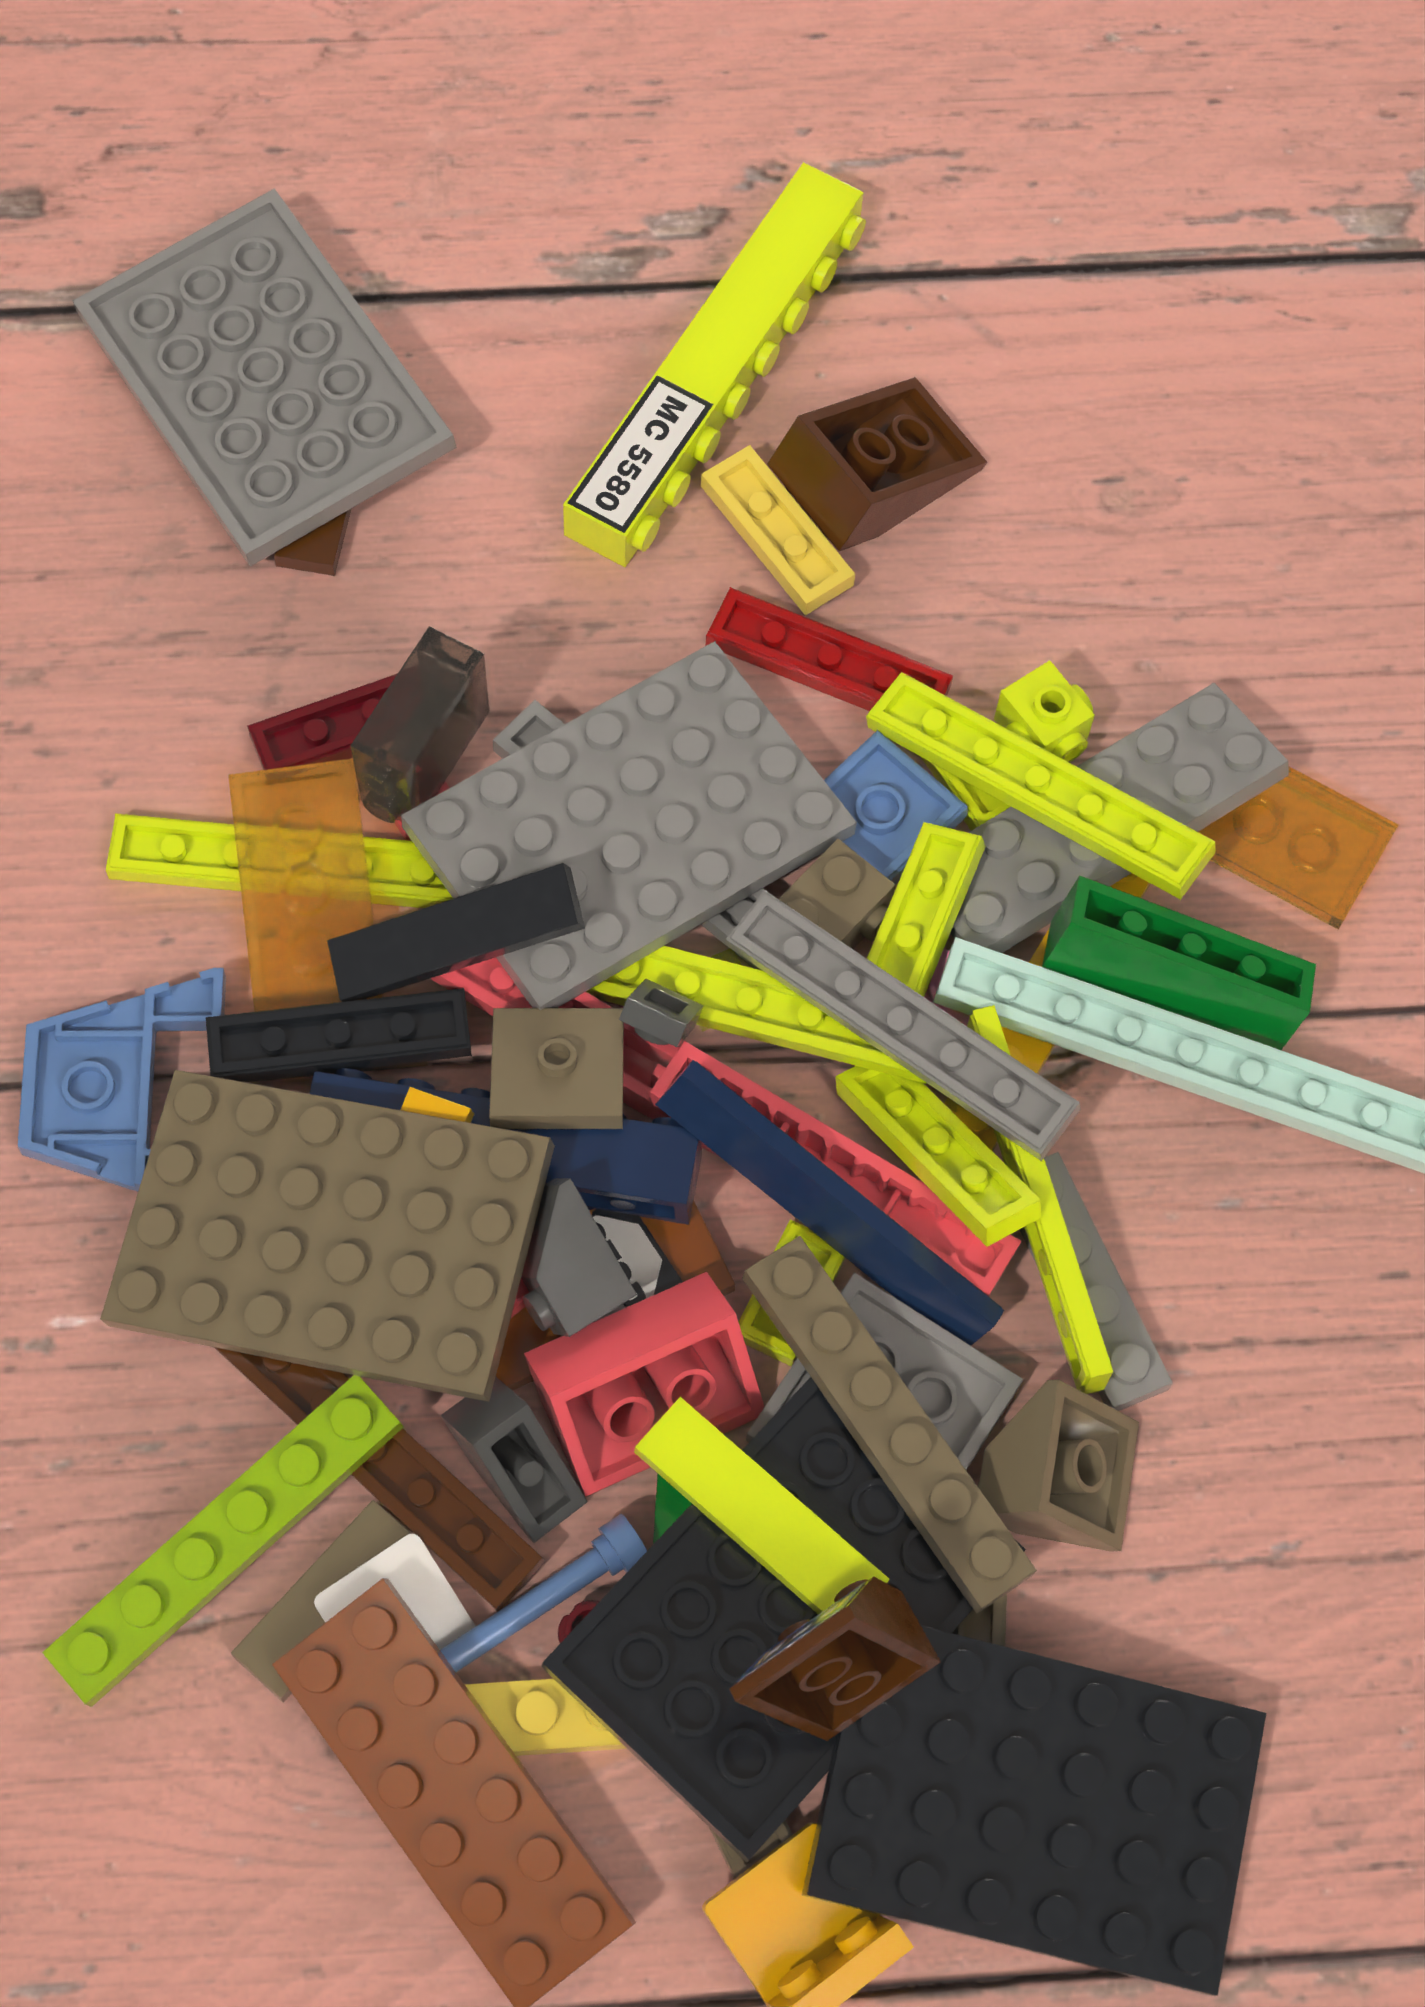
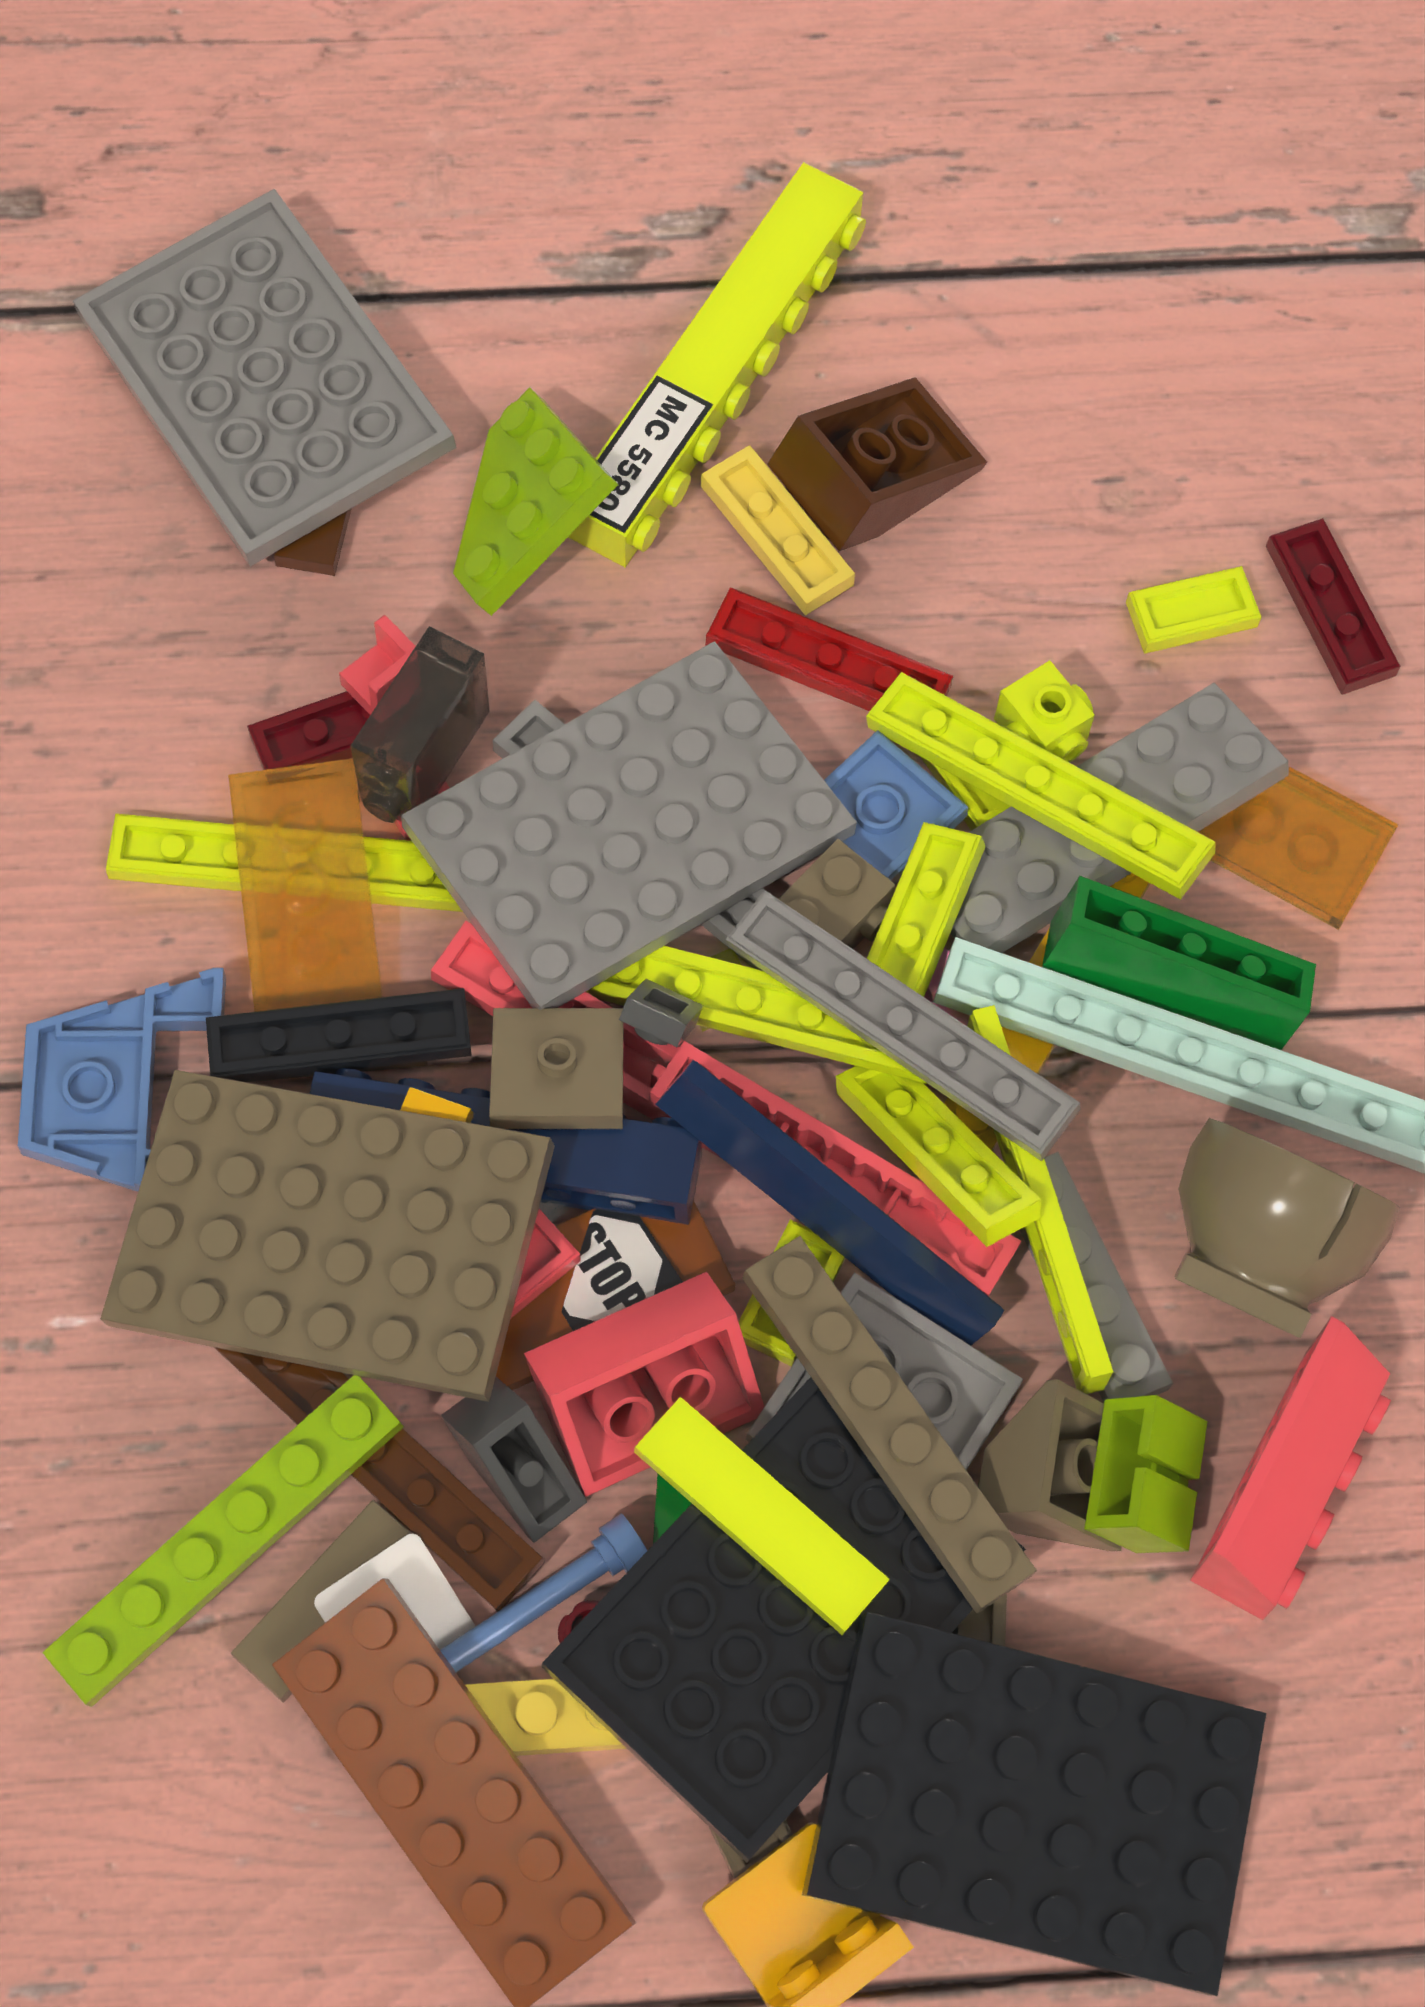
black tile [327,863,585,1002] -> none
dark grey slope [521,1178,637,1337] -> none
reddish brown slope [729,1577,941,1741] -> none
none -> coral panel [339,615,428,725]
none -> lime plate [453,387,618,616]
none -> lime piece [1084,1395,1208,1553]
none -> neon yellow tile [1126,566,1261,654]
none -> dark tan plate [1174,1118,1400,1338]
none -> coral slope [1190,1316,1391,1620]
none -> dark red tile [1266,518,1401,695]

